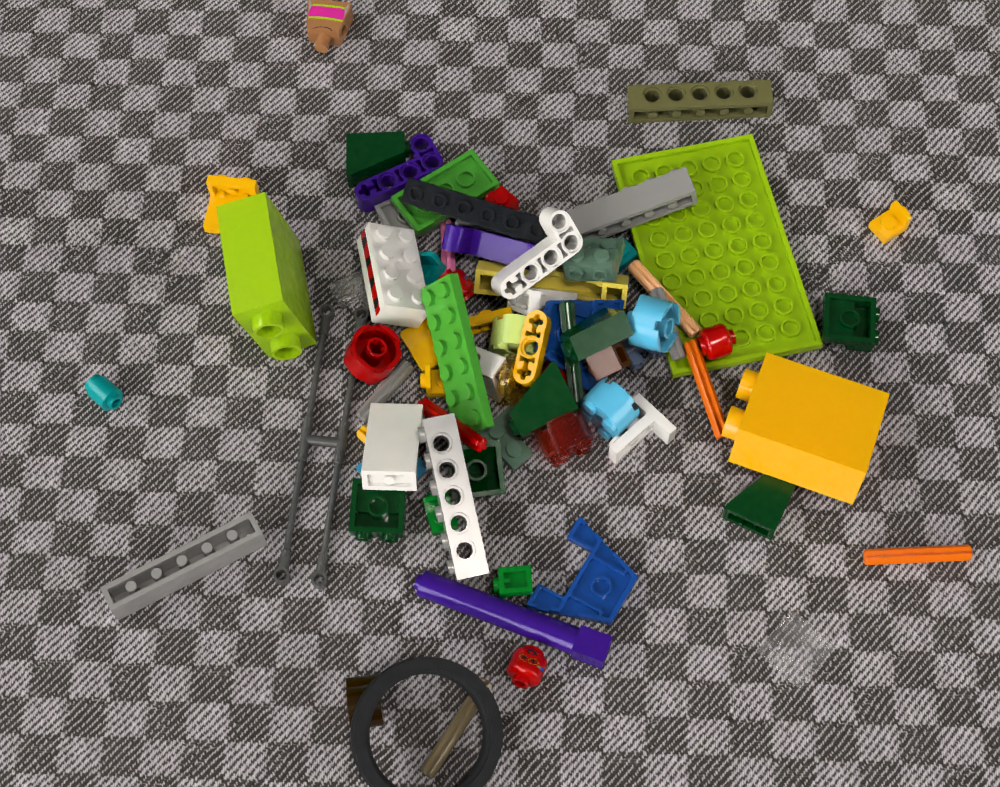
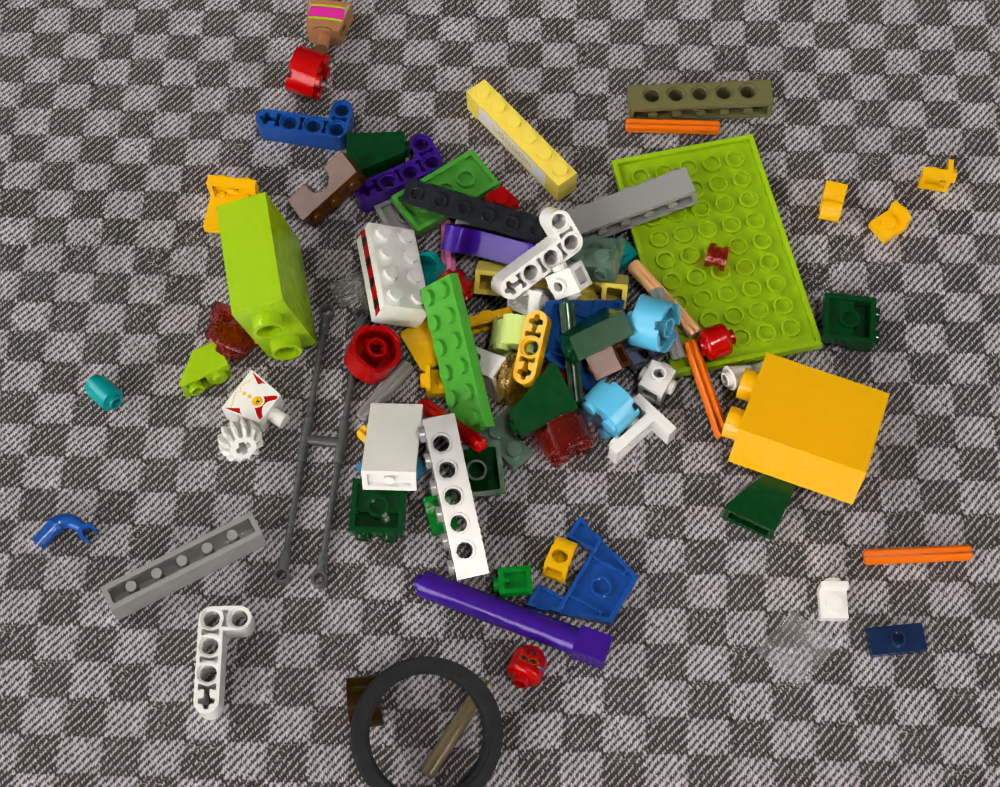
none -> blue piece [31,513,99,550]
none -> lime slope [179,340,233,398]
none -> white beam [193,606,256,720]
none -> clear red slope [205,300,257,360]
none -> white gear [217,417,263,463]
none -> white torso [222,370,289,433]
none -> blue beam [256,100,355,151]
none -> red brick [285,45,331,100]
none -> arch [287,151,367,227]
none -> light yellow brick [466,79,577,202]
none -> yellow leg [542,536,578,584]
none -> white brick [545,260,592,300]
none -> orange axle [625,118,720,135]
none -> white brick [637,360,678,406]
none -> clear red wheel [704,242,731,272]
none -> white cone [721,362,763,391]
none -> white bracket [817,577,849,621]
none -> yellow leg [818,180,848,223]
none -> dark blue plate [865,622,928,658]
none -> yellow bracket [917,159,957,193]

